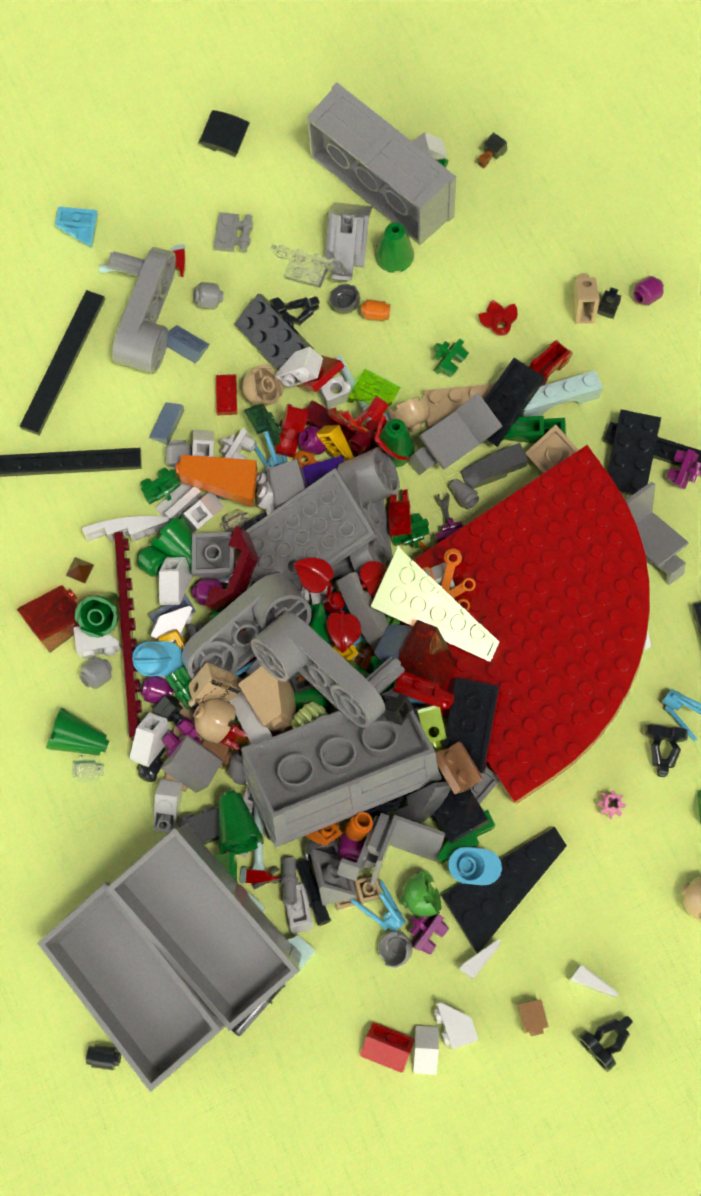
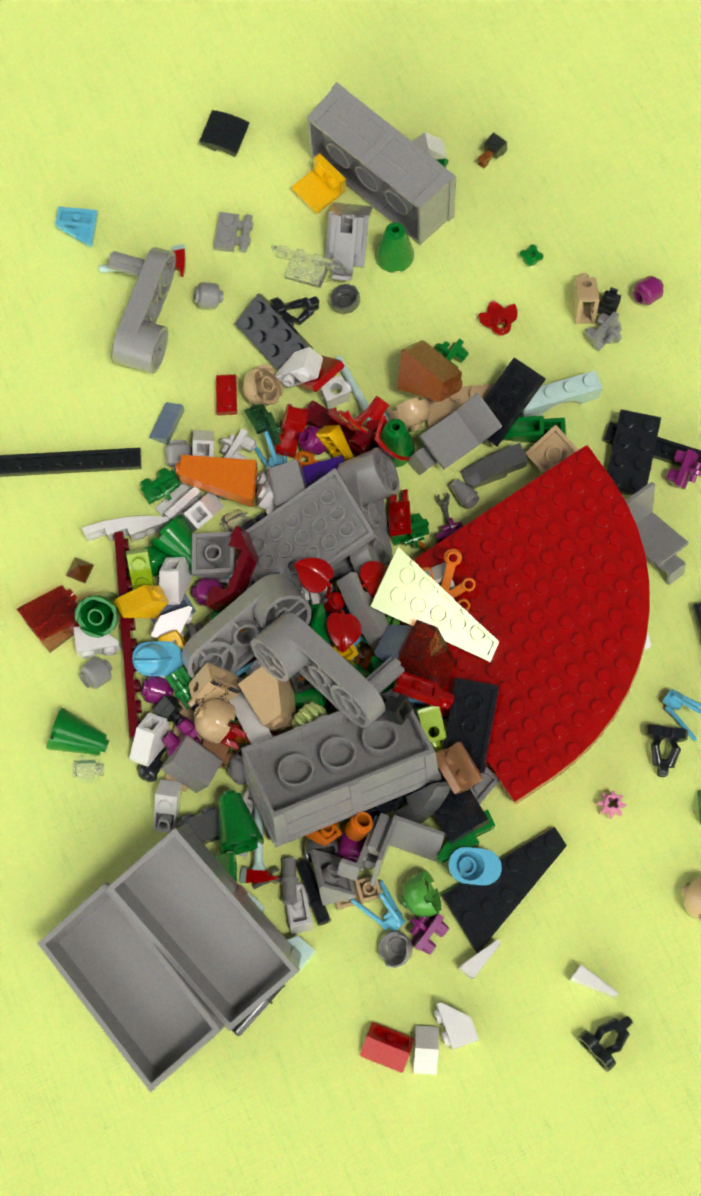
black tile [20,290,106,436] -> none
black brick [86,1044,121,1071] -> none
sand blue slope [167,325,210,363] -> none
clear neon green wing [347,369,401,406] -> none
orange brick [361,299,391,321] -> none
medium nougat brick [517,999,548,1036] -> none
red piece [529,340,573,386] -> none
none -> yellow slope [114,585,169,619]
none -> lime plate [126,549,154,590]
none -> yellow bracket [292,153,346,214]
none -> dark orange slope [397,340,463,402]
none -> green plate [520,244,543,266]
none -> light grey hips [586,312,622,351]

